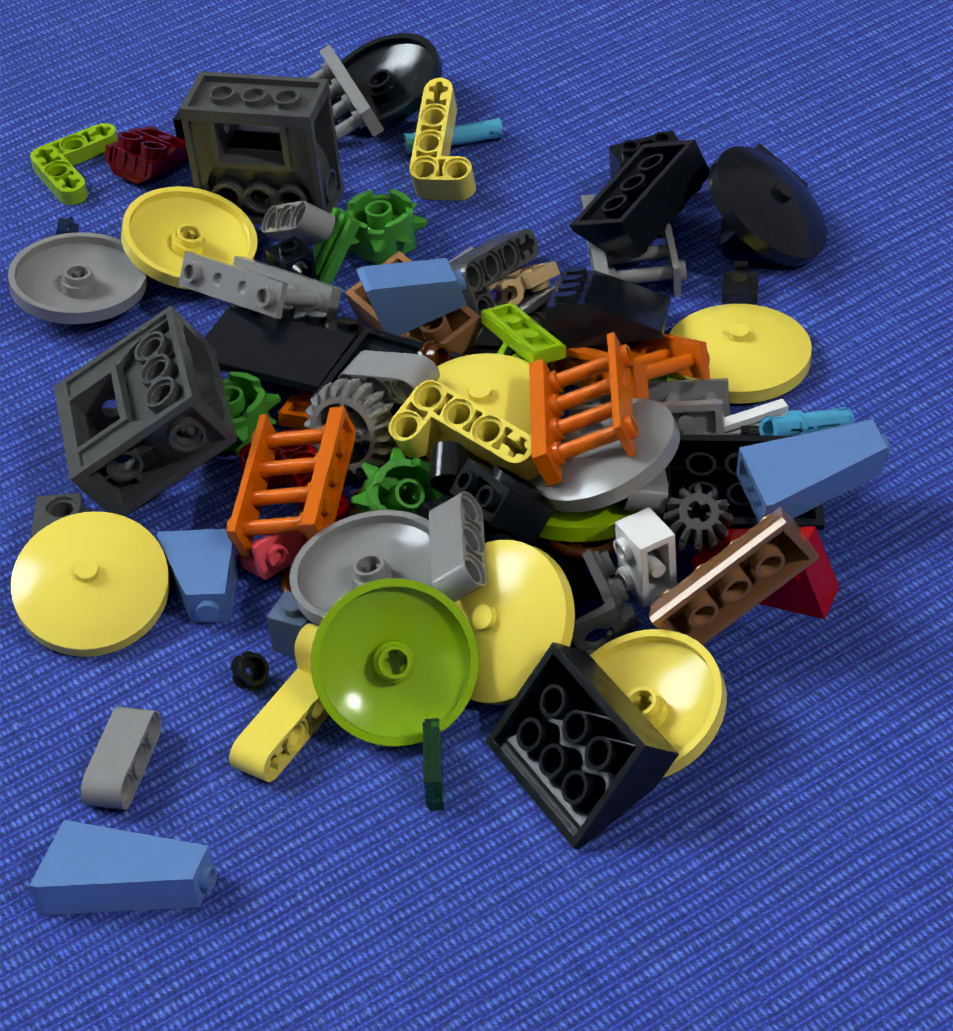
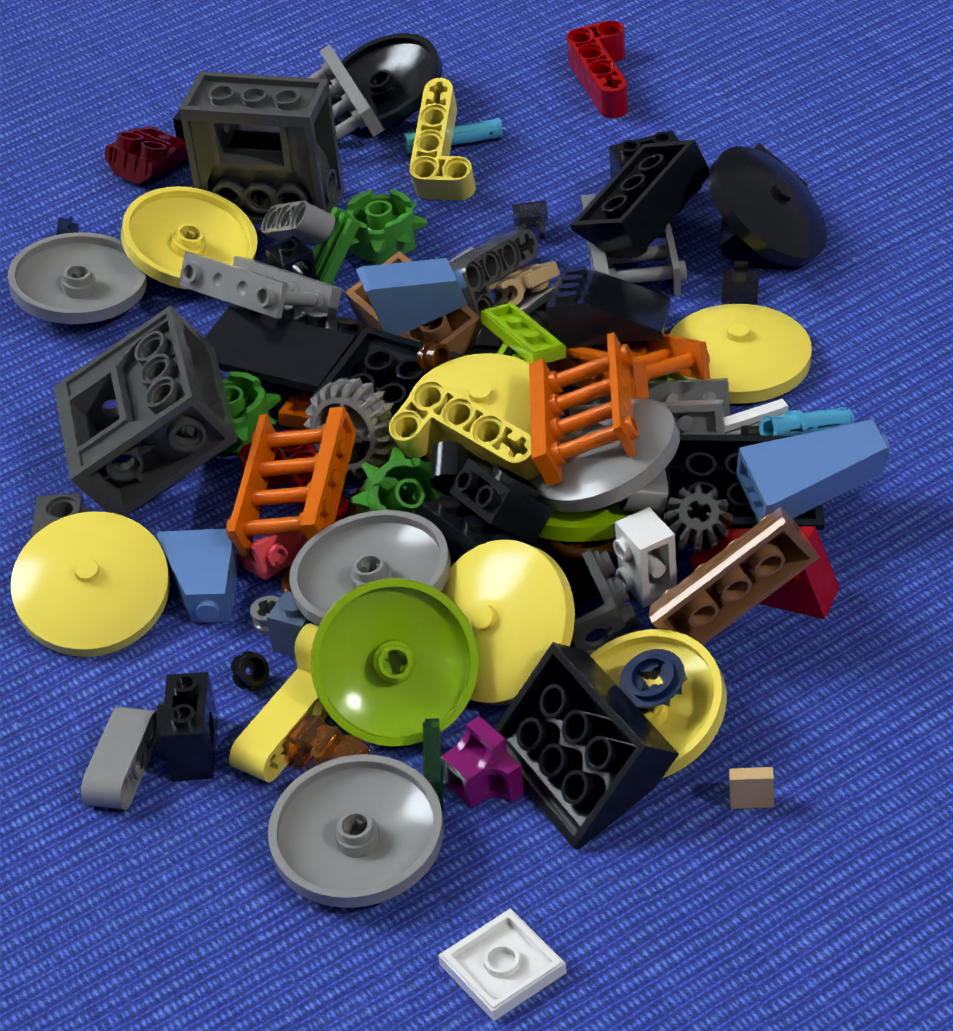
medium blue slope [29,820,217,915] -> none
lime beam [30,123,117,205] -> none
light grey beam [338,350,440,404] -> none
light grey beam [429,491,487,602] -> none
none -> black brick [157,672,218,782]
none -> light grey bush [250,596,279,635]
none -> light grey dish [268,754,444,908]
none -> clear orange leg [286,713,371,767]
none -> white tile [438,908,567,1021]
none -> magenta brick [441,716,524,808]
none -> clear smoke tile [512,200,548,239]
none -> red beam [566,21,628,119]
none -> dark blue gear [619,649,687,712]
none -> tan tile [729,767,774,809]

